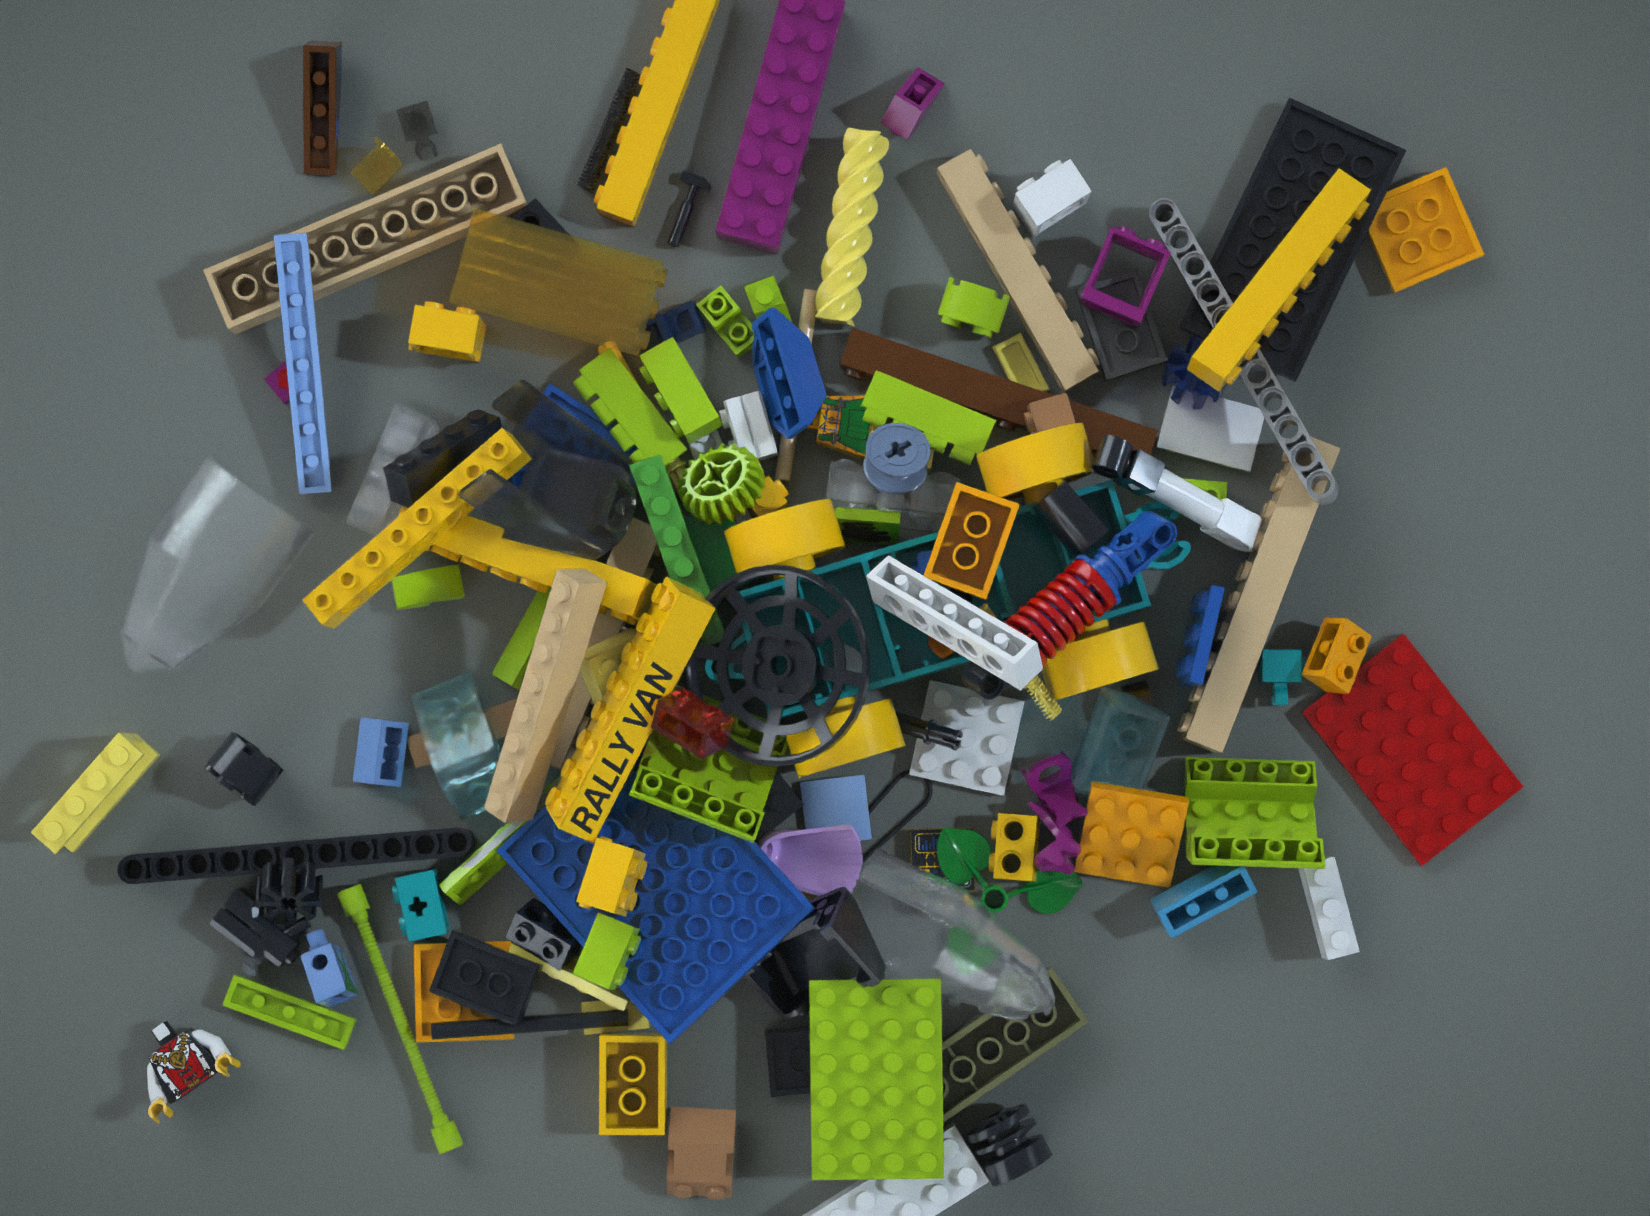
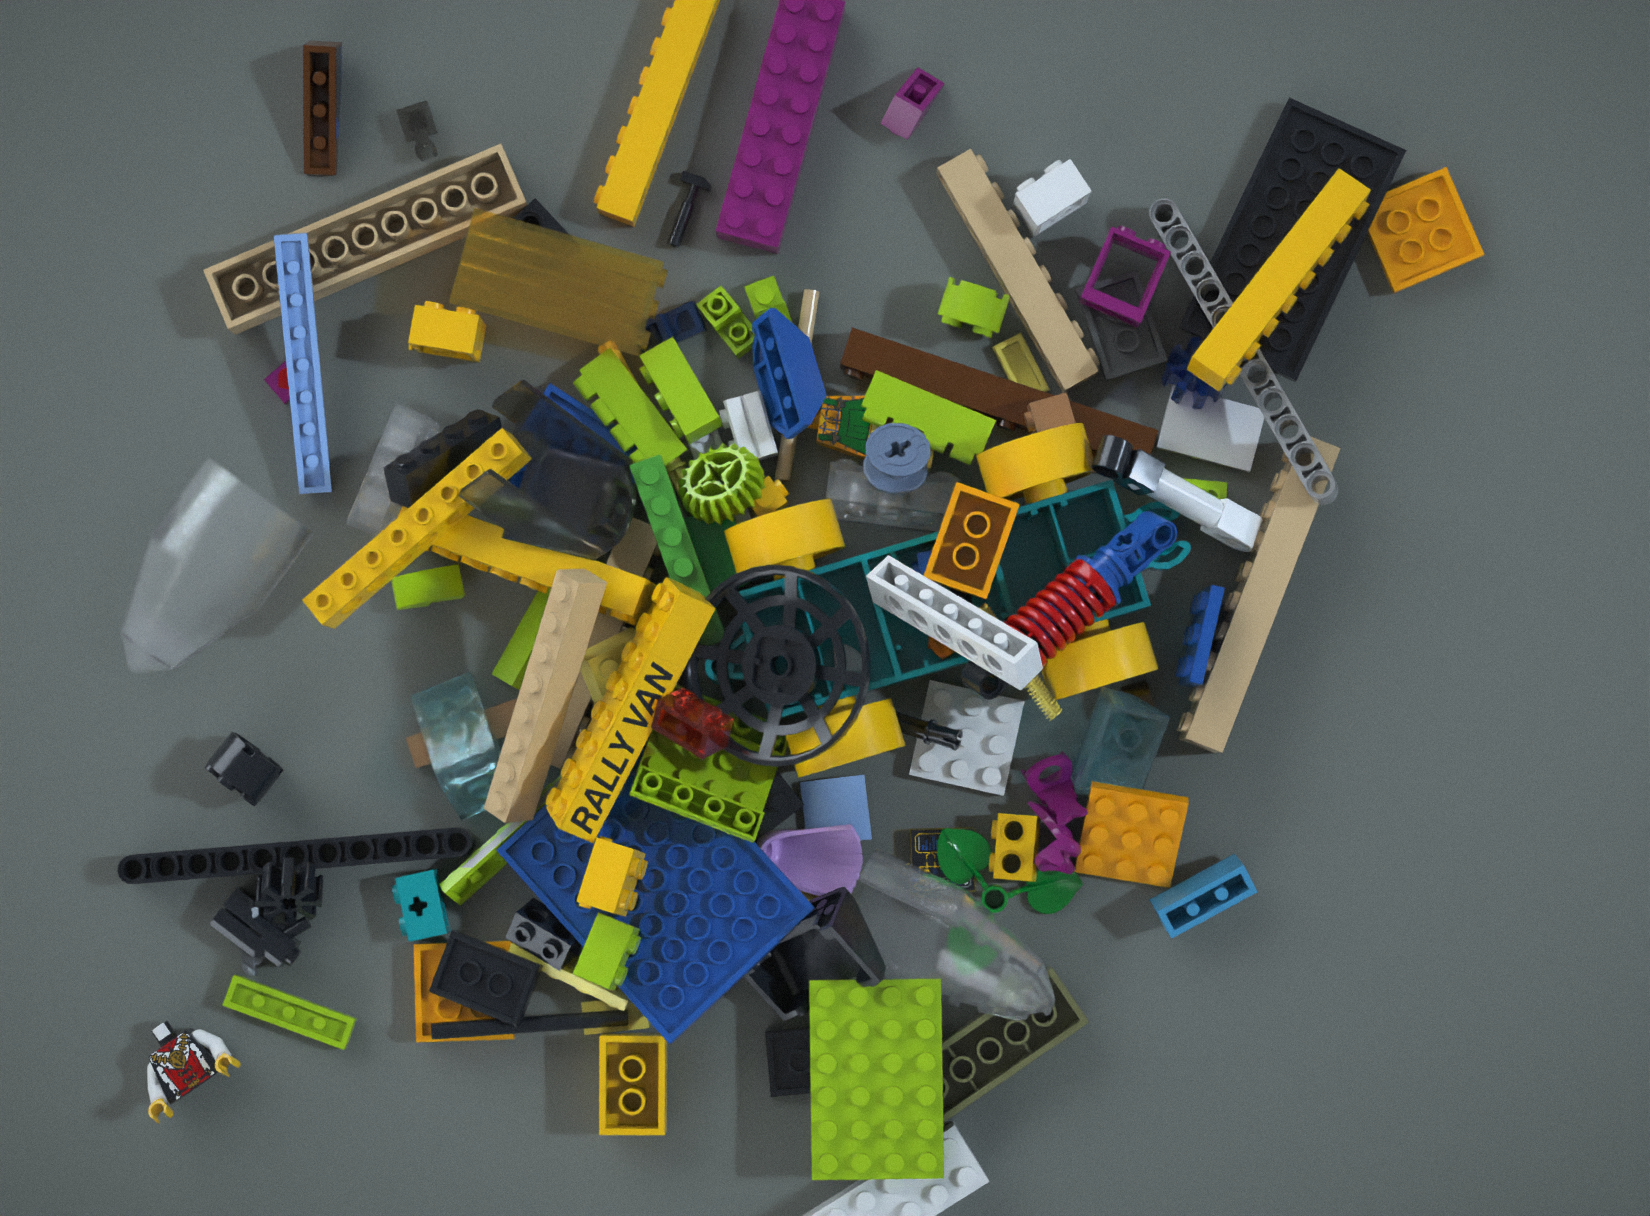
light yellow window [31,732,160,854] -> none
medium blue torso [301,929,360,1008] -> none
lime hose [337,884,464,1154] -> none
clear yellow bracket [351,136,404,195] -> none
medium blue brick [353,717,409,787] -> none
black axle [577,68,641,193] -> none
medium nougat piece [667,1106,736,1200] -> none
light yellow piece [814,128,889,327] -> none
lime tile [835,507,901,545] -> none
black piece [863,770,933,863] -> none
black wheel [966,1103,1053,1186] -> none
black brick [1031,481,1109,557] -> none
lime slope [1184,757,1325,869] -> none
teal brick [1258,649,1307,706] -> none
white brick [1298,856,1360,960] -> none
red plate [1300,633,1524,866] -> none
light orange brick [1301,617,1372,694] -> none

